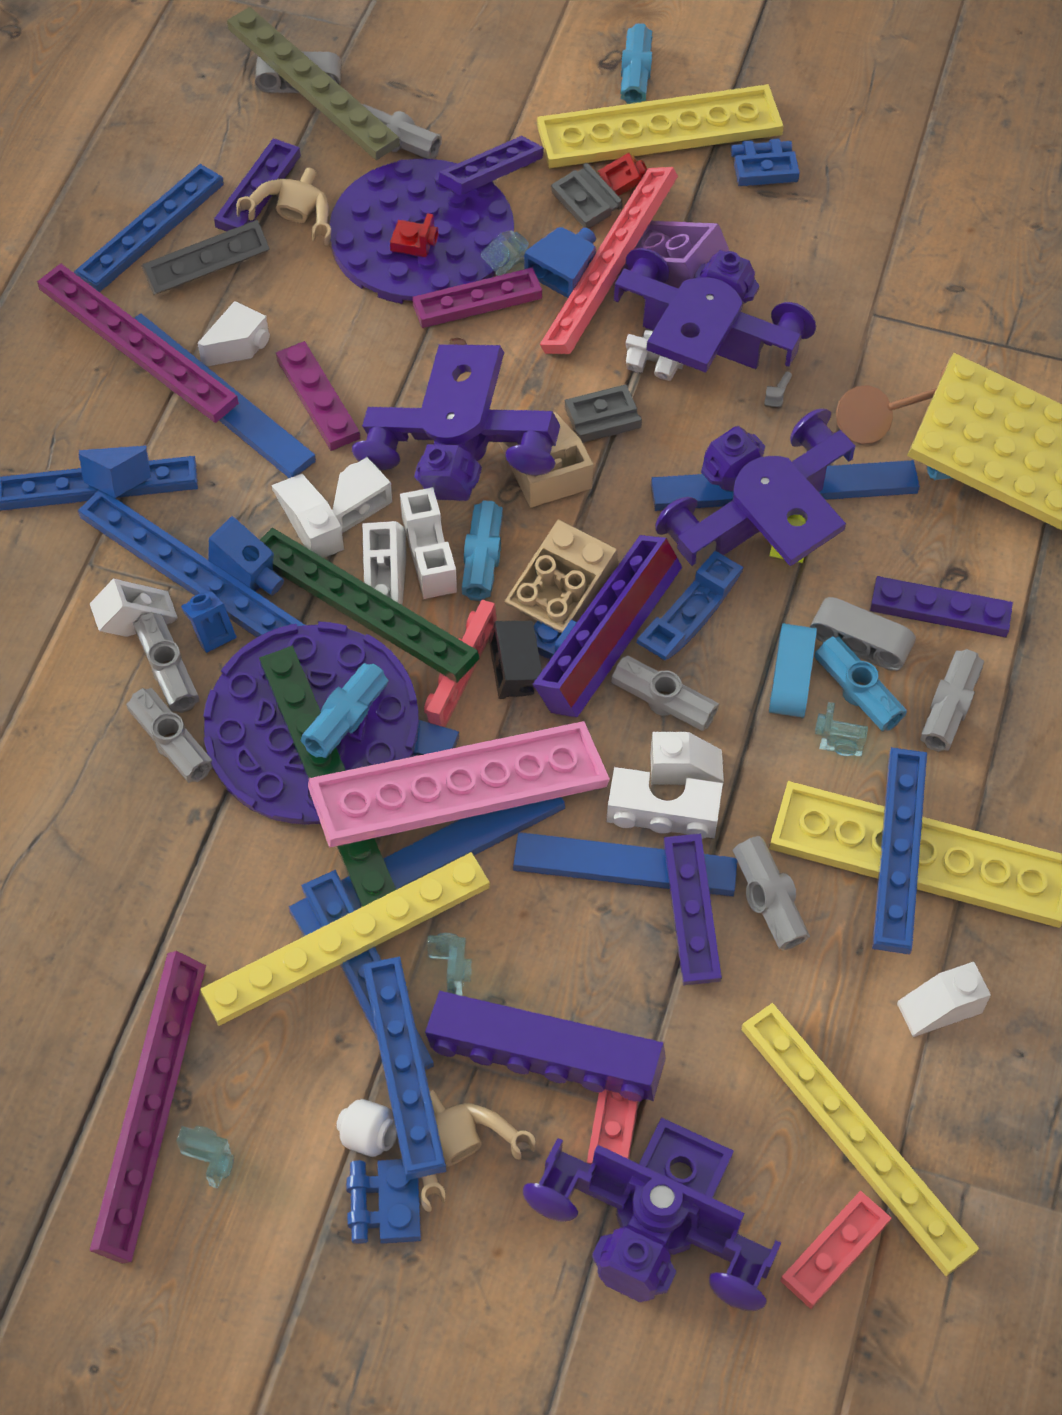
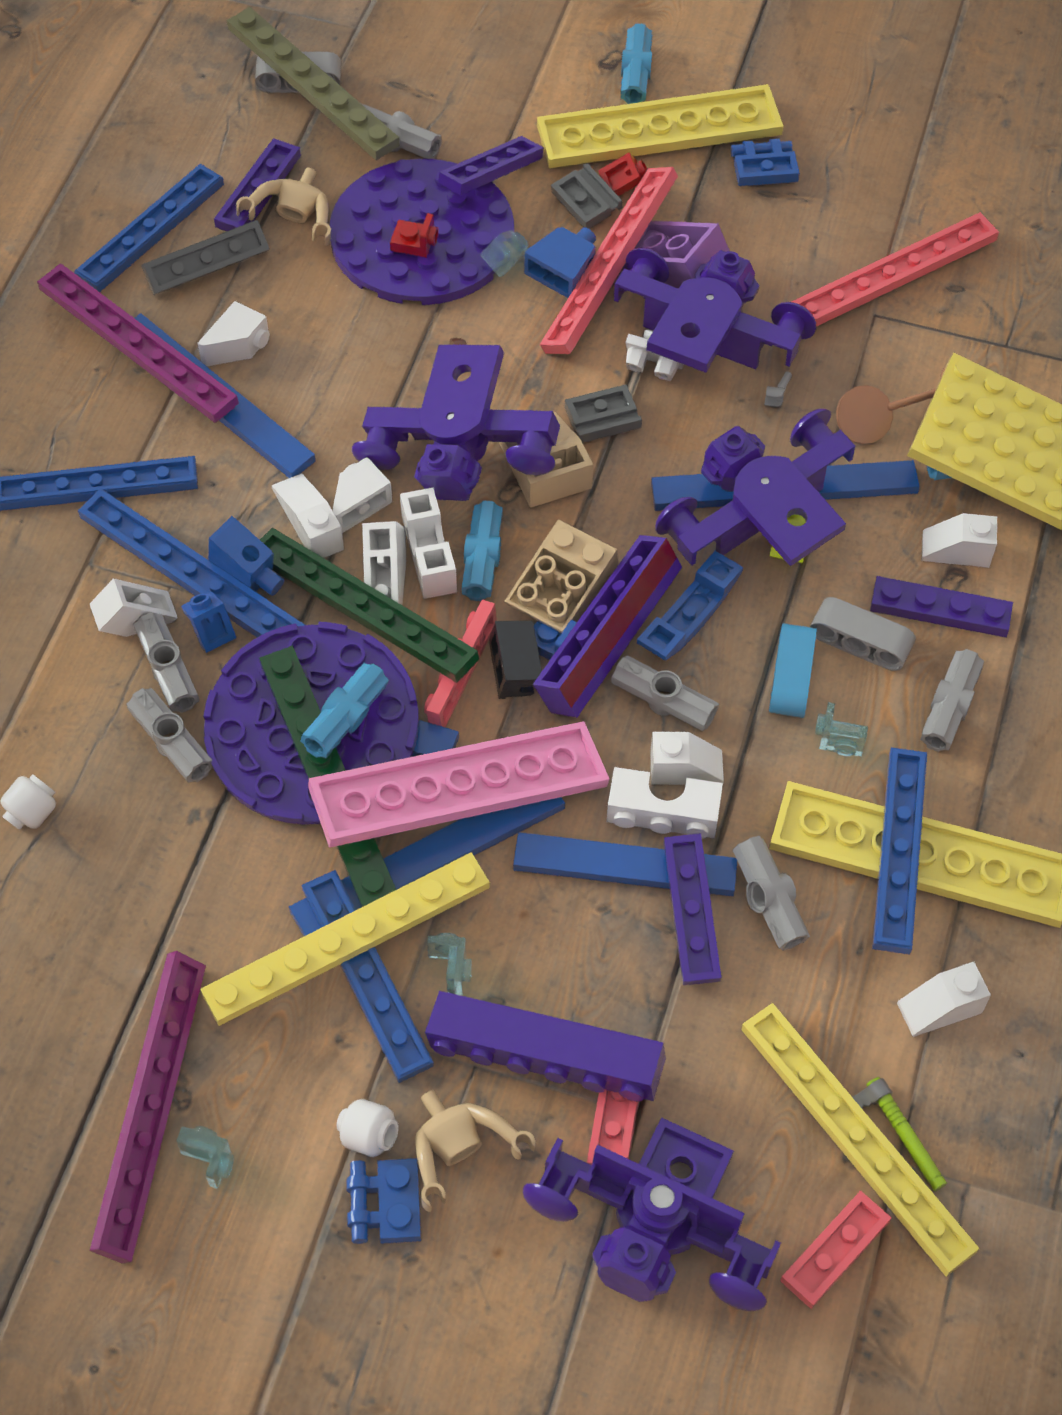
blue slope [79,446,151,498] -> none
magenta plate [276,341,360,451] -> none
blue tile [362,957,446,1180] -> none
magenta plate [412,268,542,328] -> none
dark azure piece [815,636,907,731] -> none
none -> white head [0,774,56,830]
none -> coral plate [791,212,999,327]
none -> lime piece [852,1077,947,1192]
none -> white slope [921,513,997,568]

